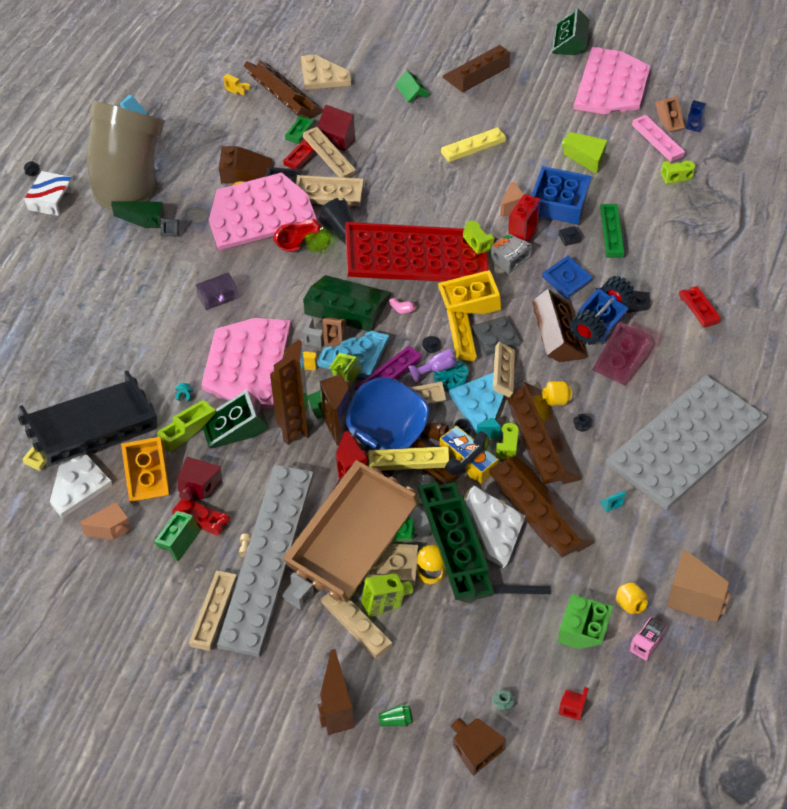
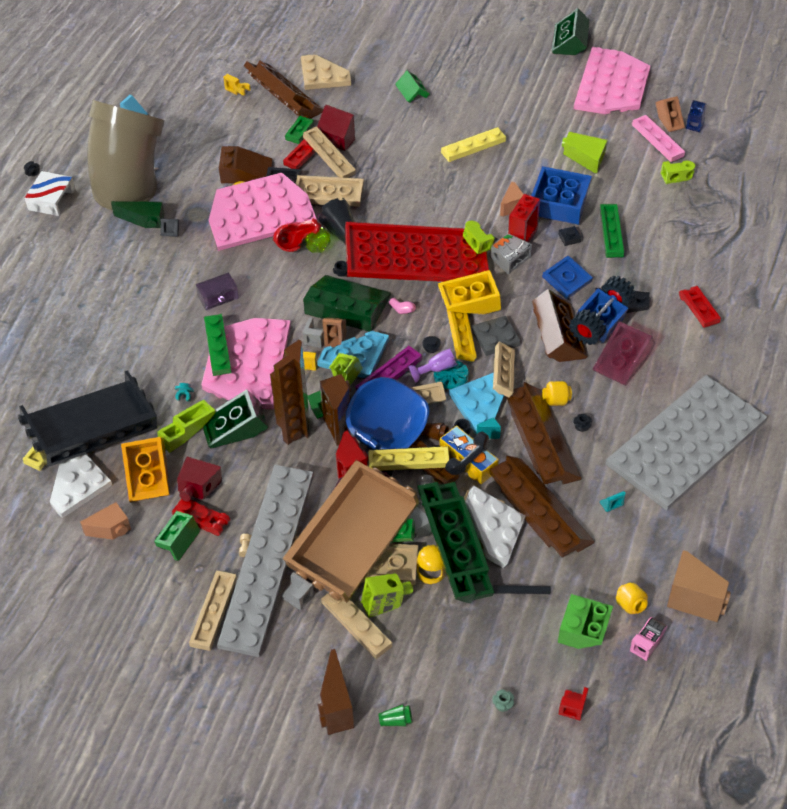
reddish brown slope [443,45,510,92] -> none
reddish brown torso [451,718,506,776] -> none
lime leg [496,423,519,461] -> none
none -> green plate [204,314,231,376]
none -> black plate [333,261,347,277]

